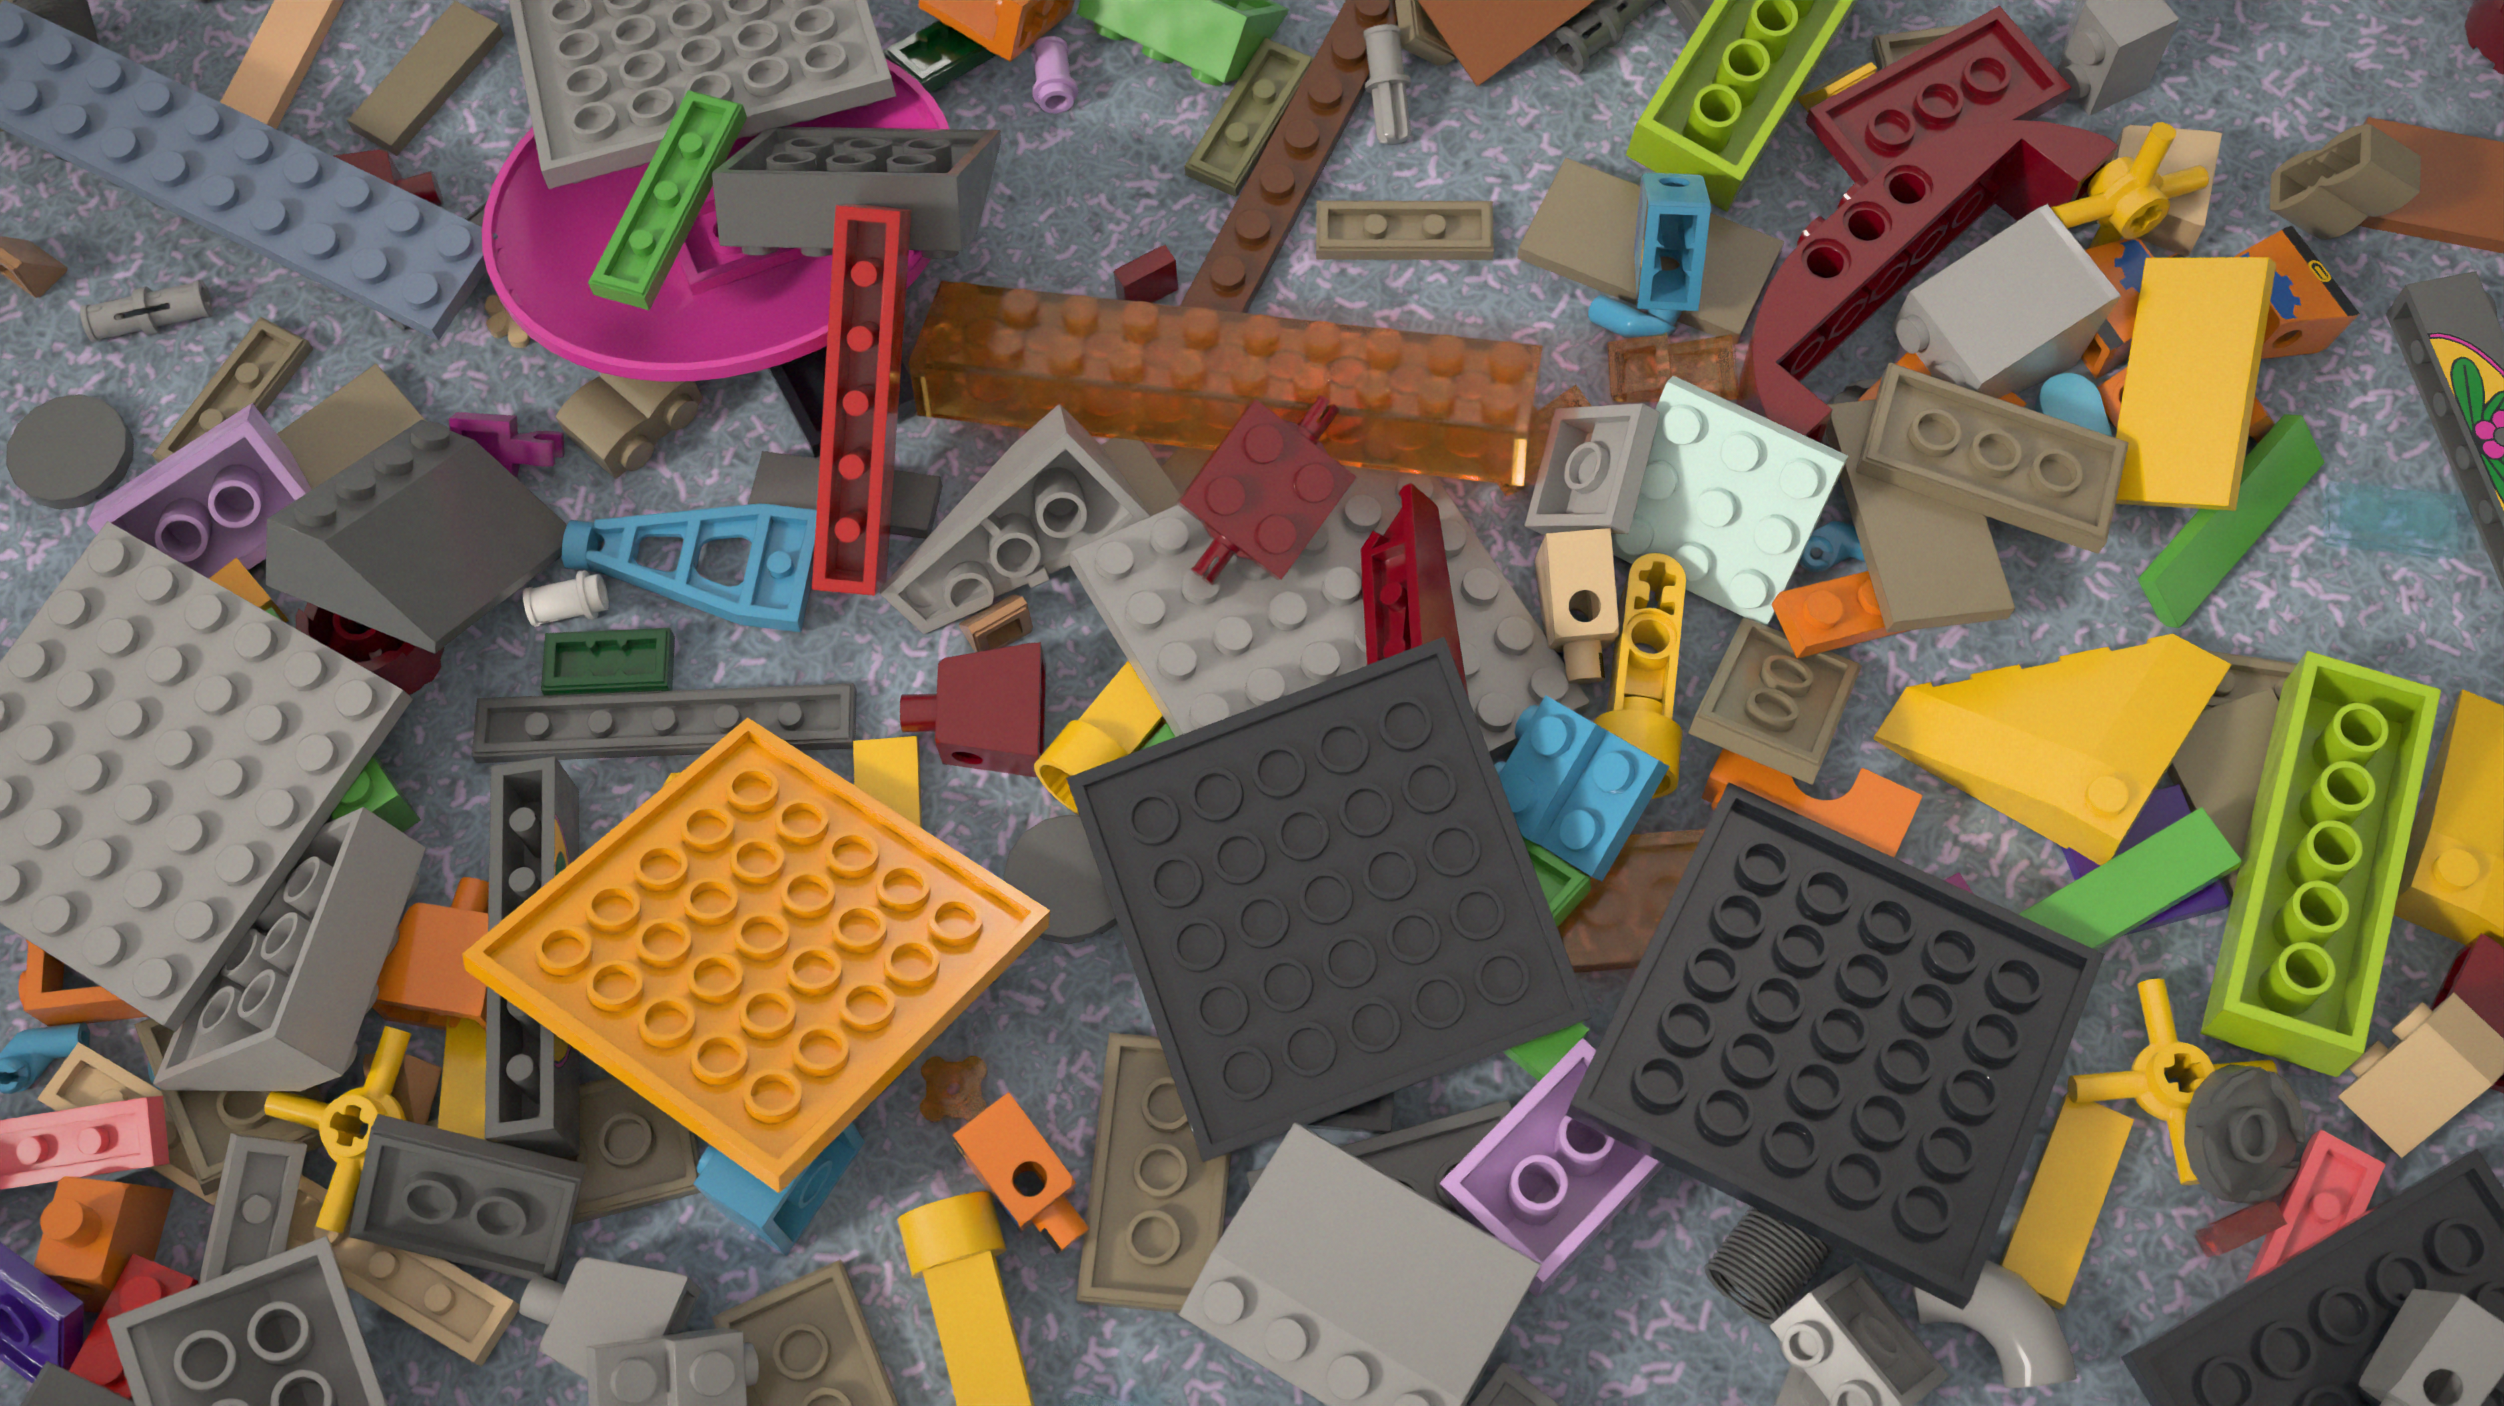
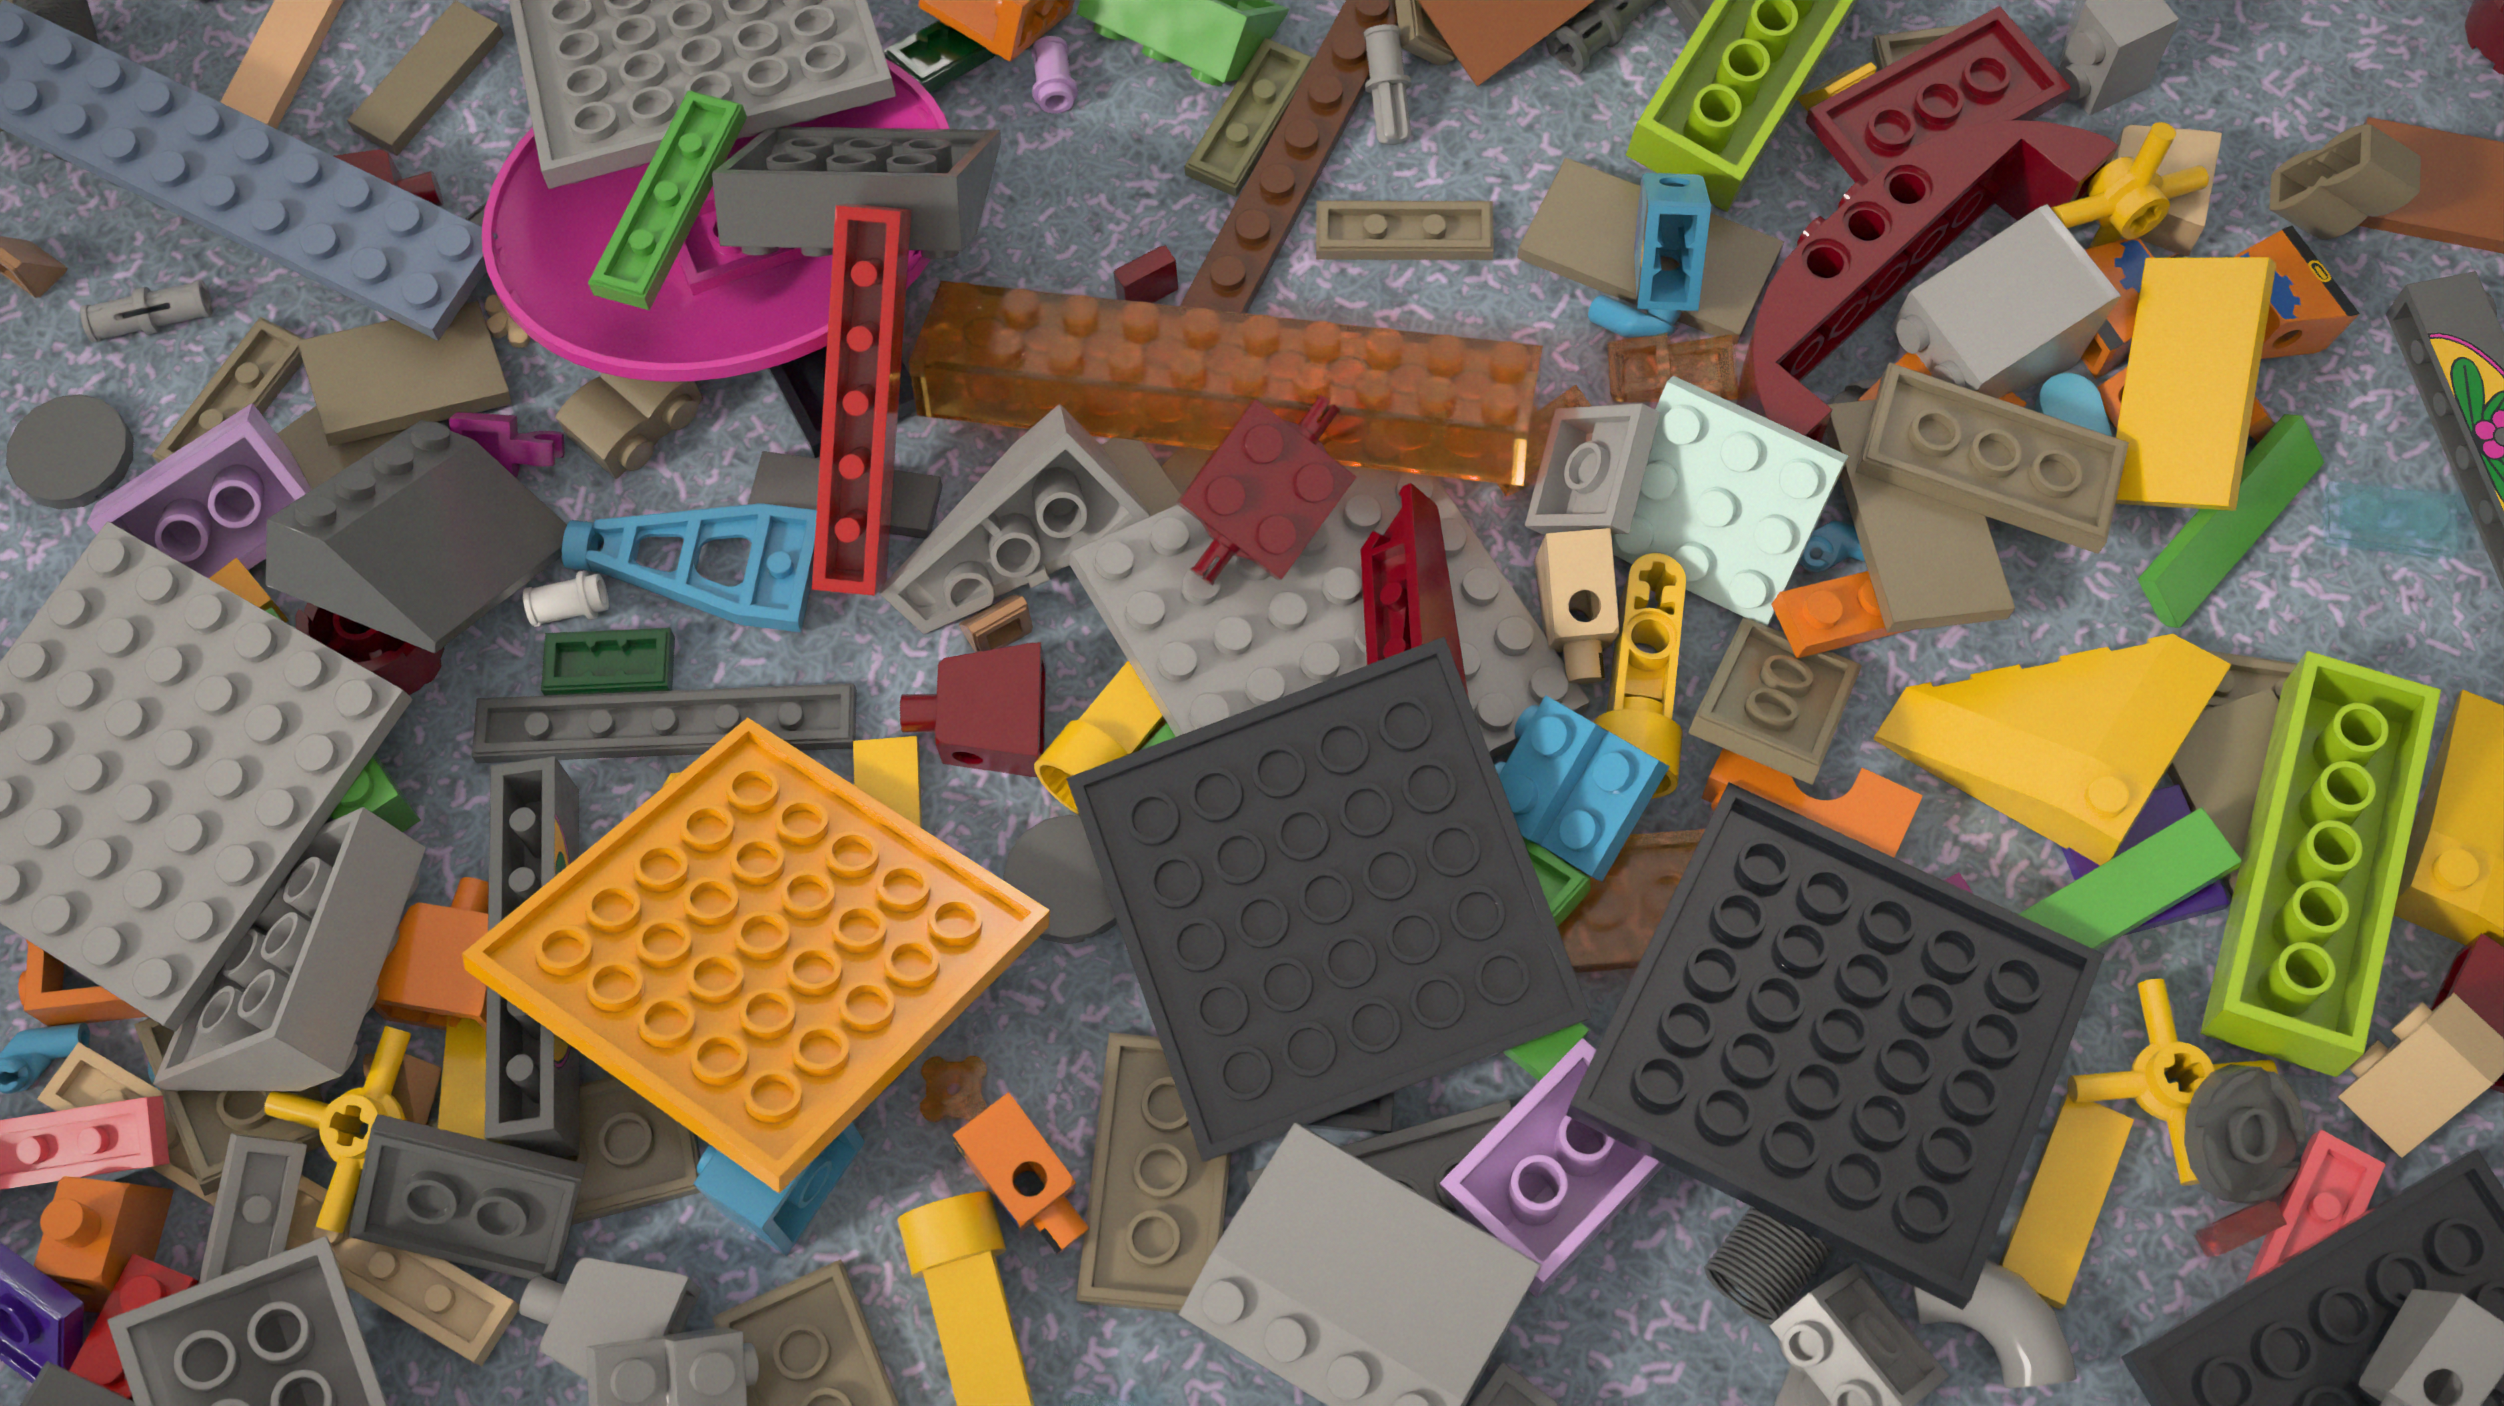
none -> dark tan tile [297,301,511,447]

